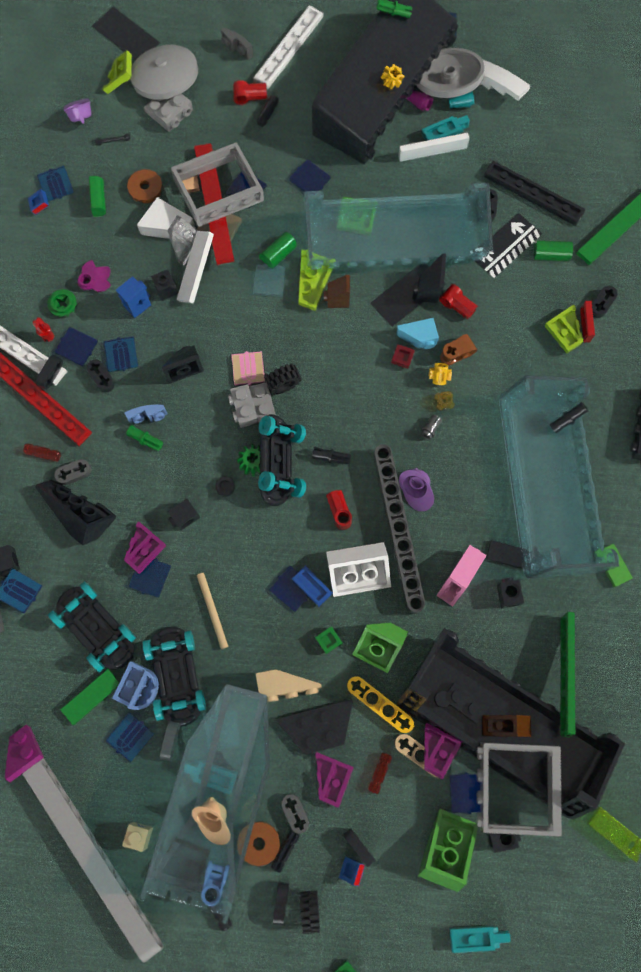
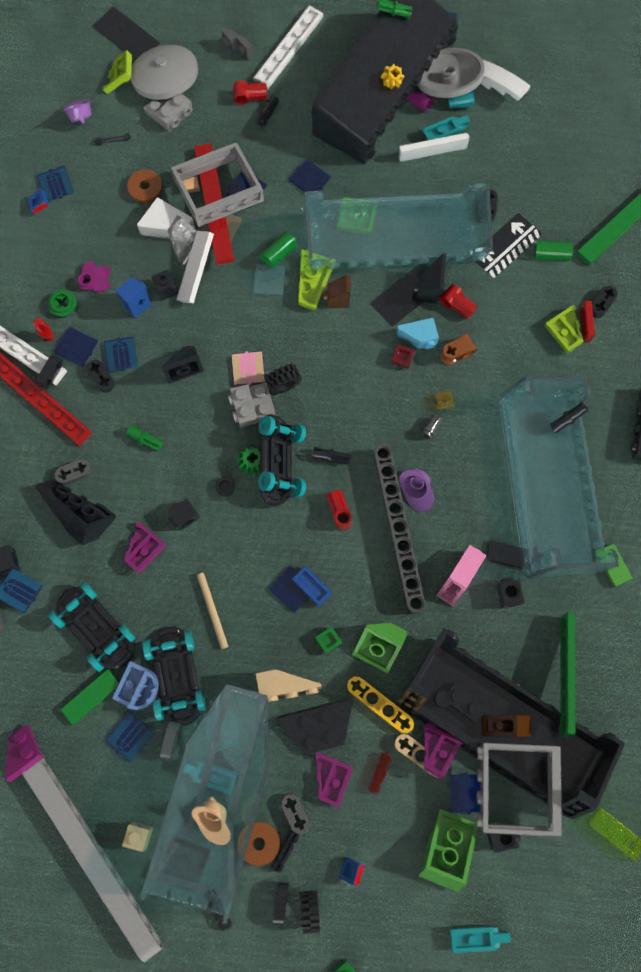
clear red axle [23,443,61,462] -> none
green brick [89,176,106,217] -> none
medium blue slope [124,404,168,425] -> none
clear blue piece [129,558,171,598] -> none
medium blue piece [201,860,230,906] -> none
white slope [326,542,391,597] -> none
black beam [343,828,376,867] -> none
yellow gear [429,363,452,385] -> none
black tile [484,161,586,226] -> none

